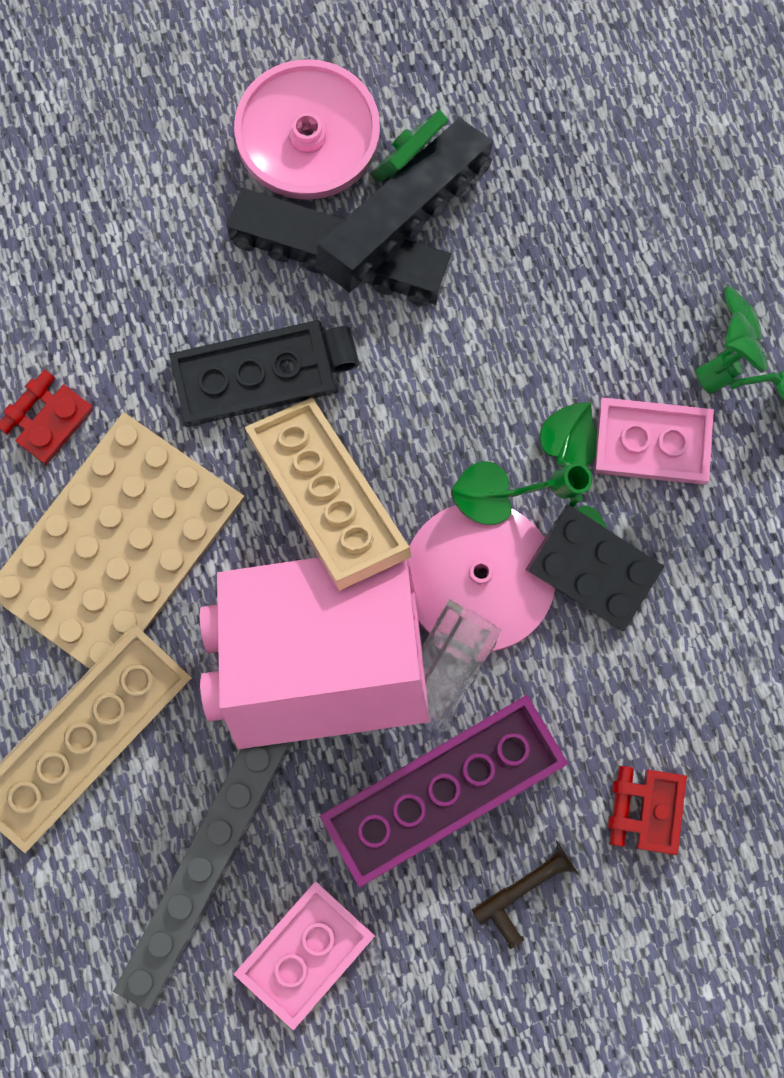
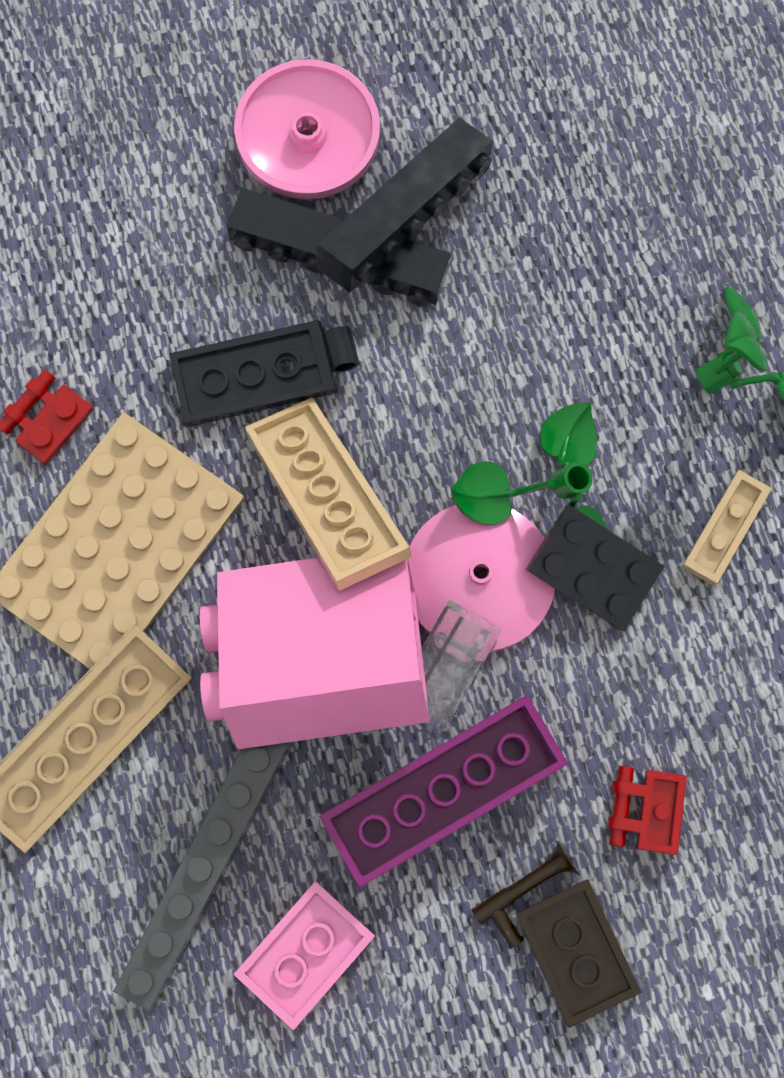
green plate [369,109,448,182] -> none
bright pink plate [594,397,714,485] -> none
none -> dark brown plate [514,879,642,1028]
none -> tan plate [681,470,772,586]

